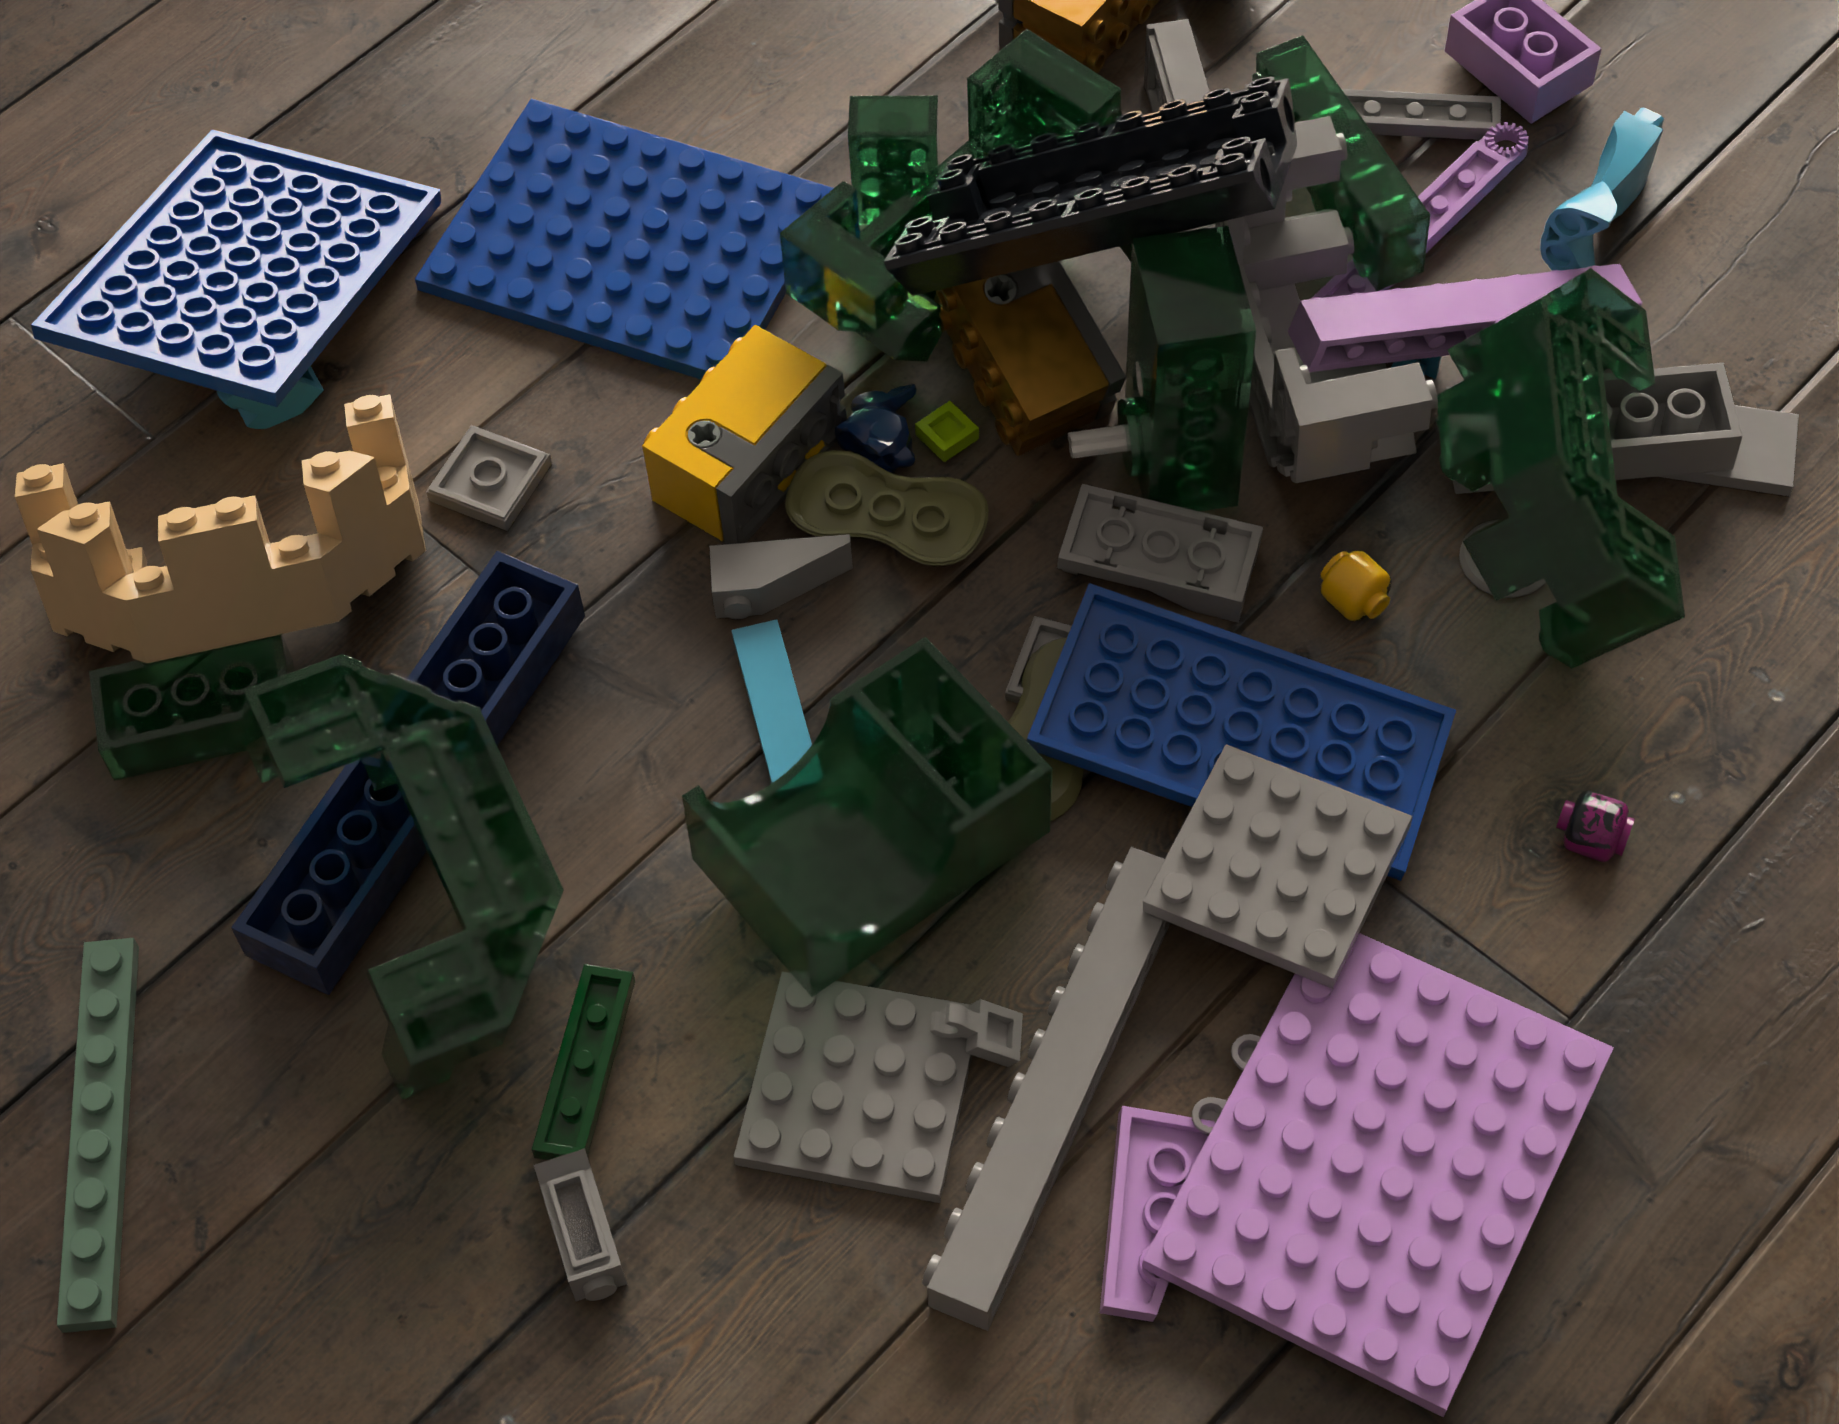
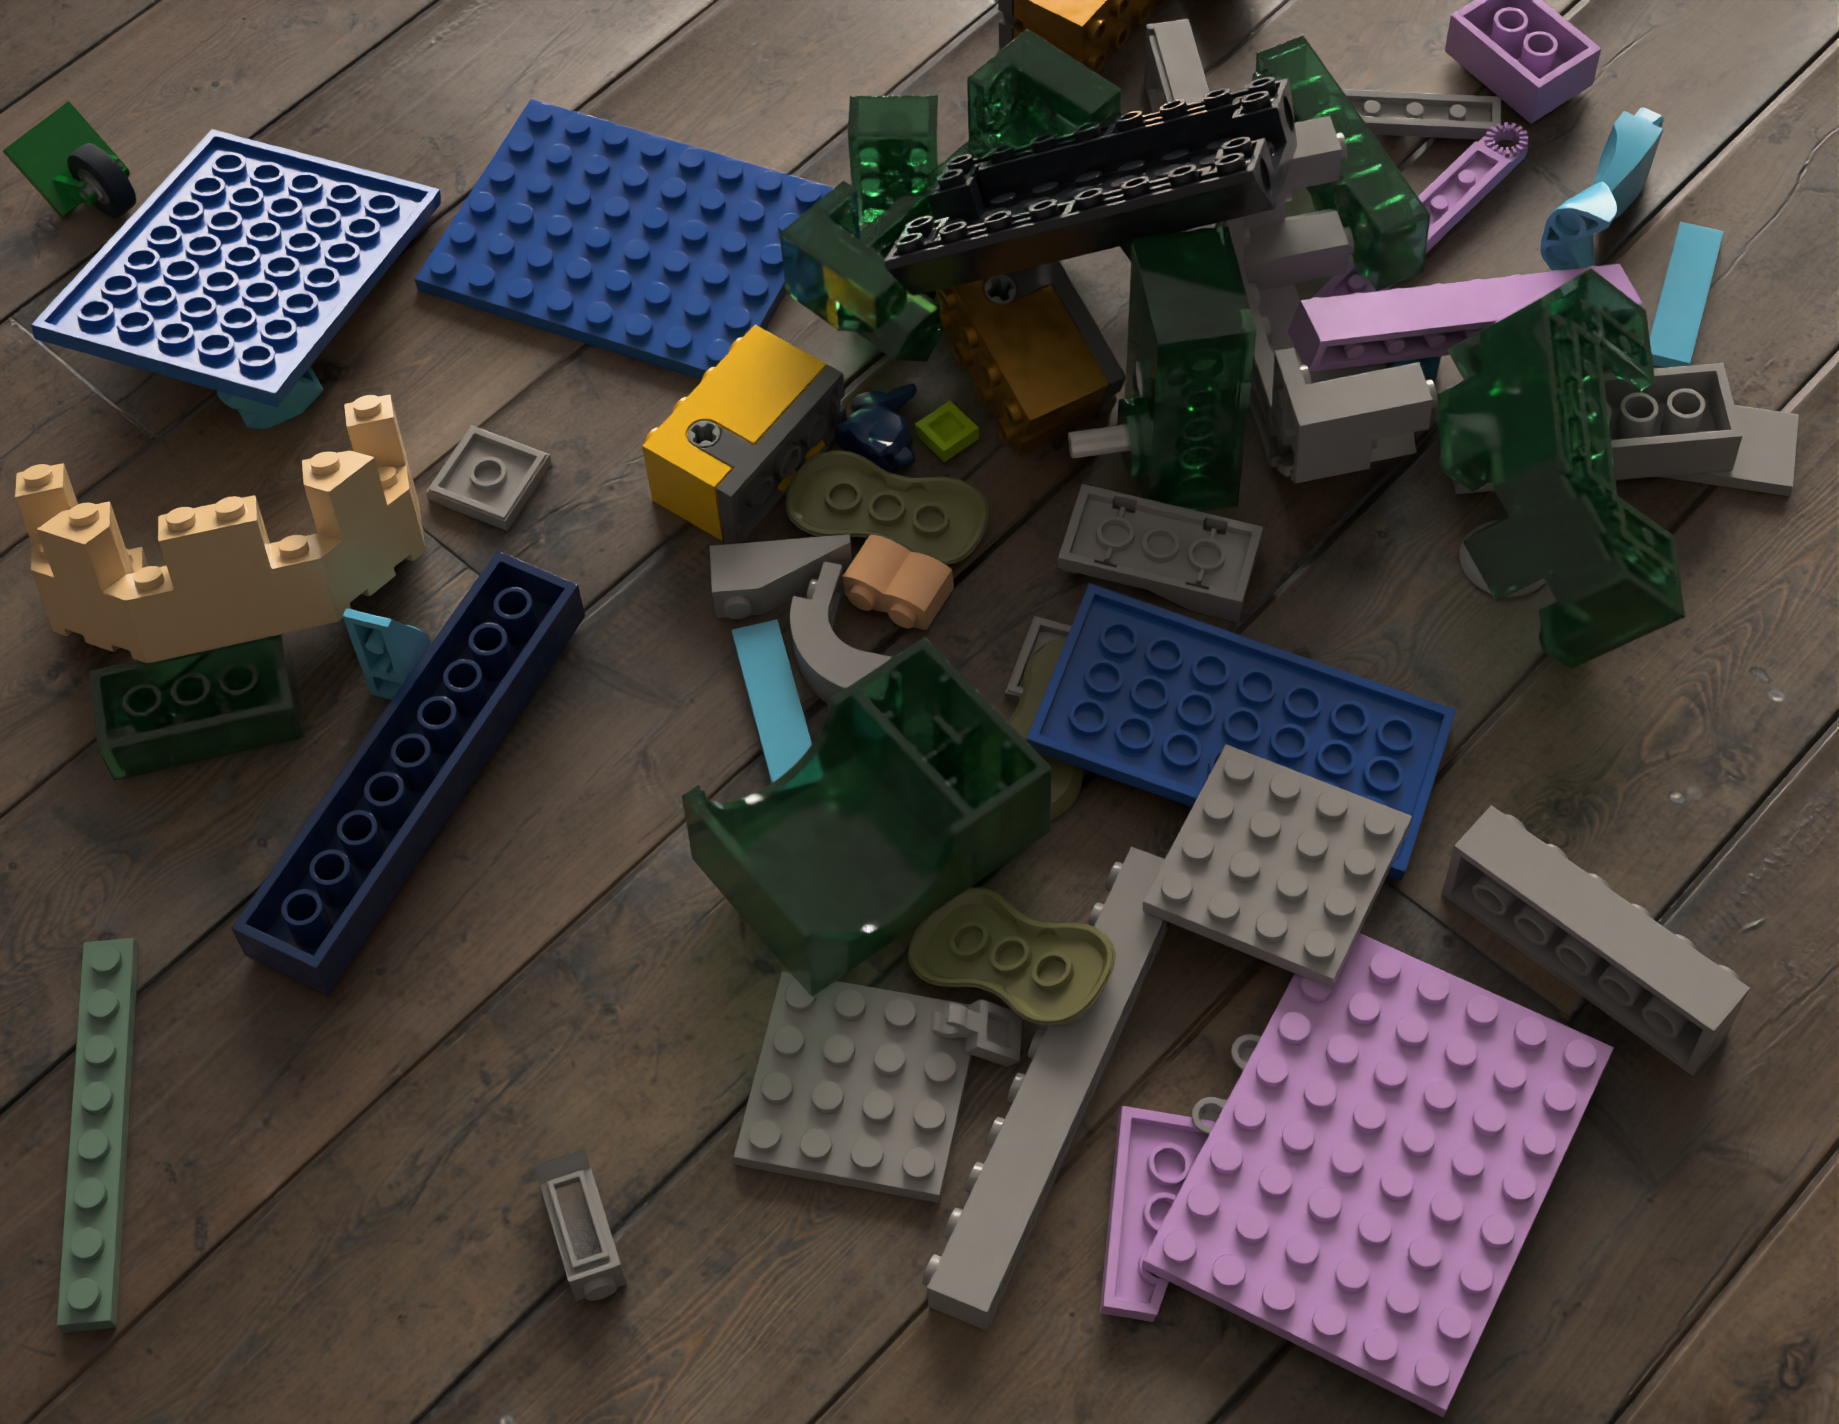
clear green brick [242,654,564,1100] -> none
dark green plate [531,964,635,1160] -> none
yellow head [1321,551,1392,621] -> none
magenta head [1556,790,1635,862] -> none
none -> green plate [3,101,136,218]
none -> medium azure slope [343,608,431,700]
none -> light grey arch [790,561,893,722]
none -> light nougat brick [842,535,954,630]
none -> olive plate [908,887,1116,1026]
none -> light grey brick [1442,805,1750,1076]
none -> medium azure tile [1643,222,1724,368]

